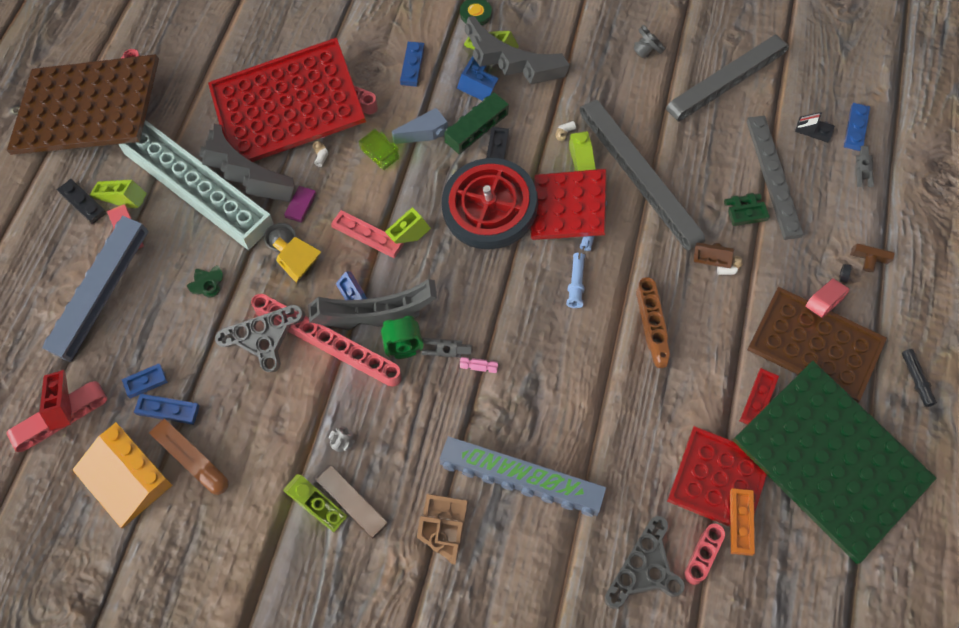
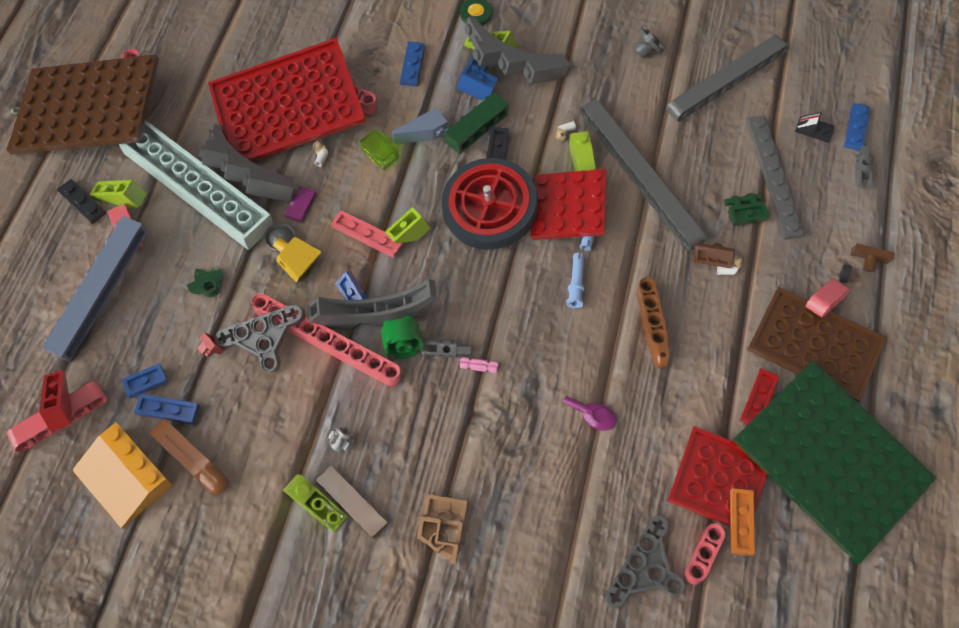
sand blue brick [440,436,606,517] -> none
black pin [901,349,937,407] -> none
none -> tile [197,332,225,357]
none -> magenta piece [563,396,616,431]

